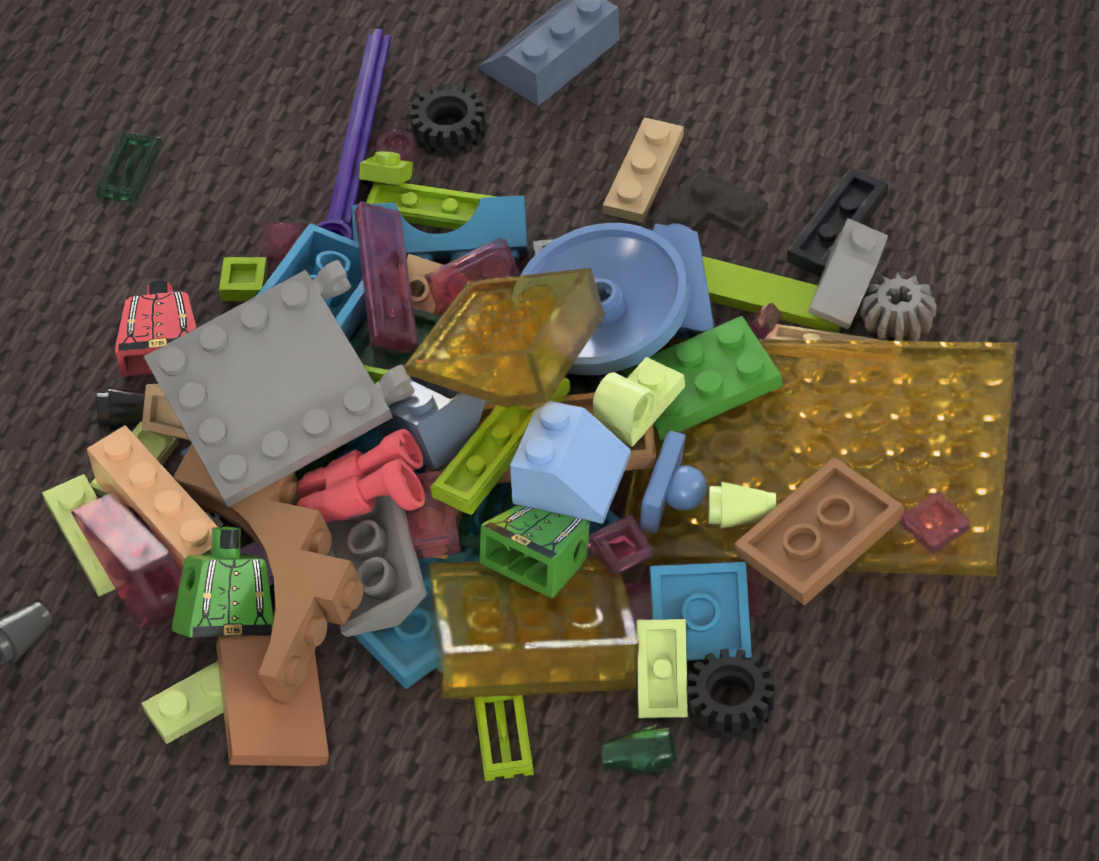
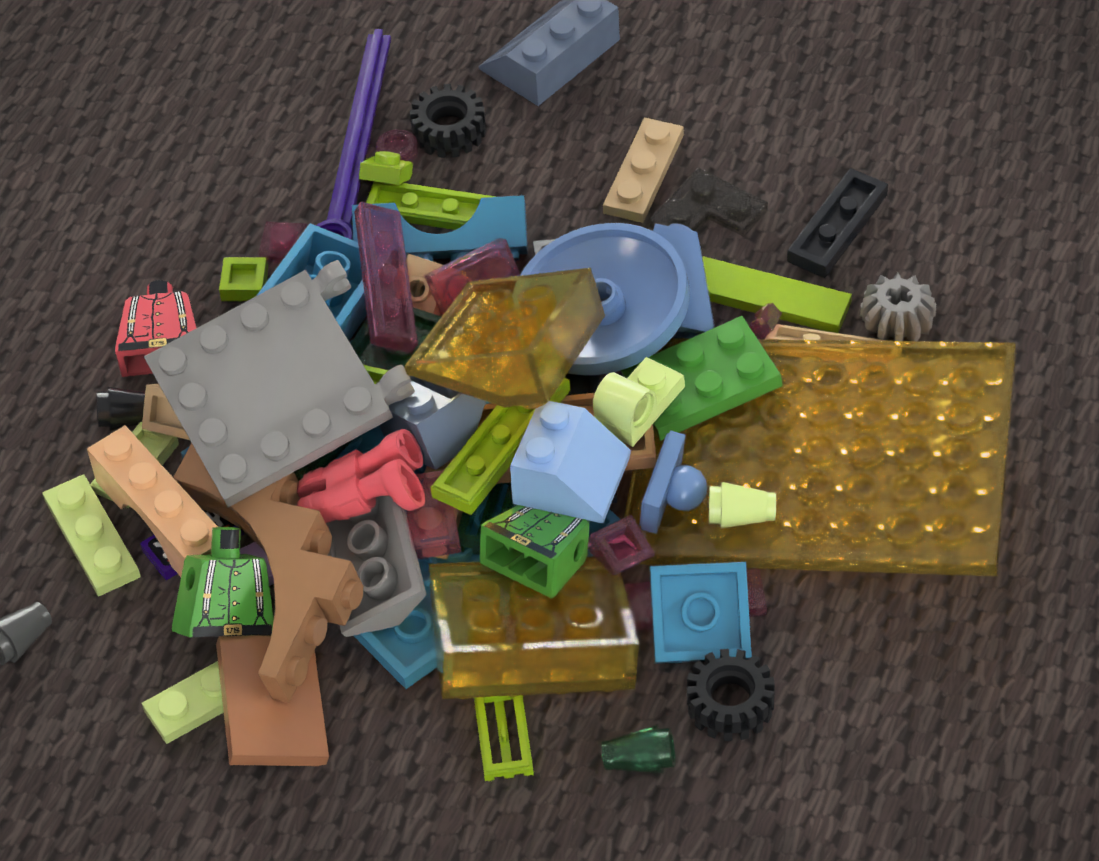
clear pink slope [71,492,182,631] -> none
clear green tile [95,132,163,204] -> none
yellowish green plate [636,619,688,718] -> none
medium nougat plate [734,457,905,606] -> none
light grey slope [808,218,888,329] -> none
clear pink tile [901,491,970,555] -> none

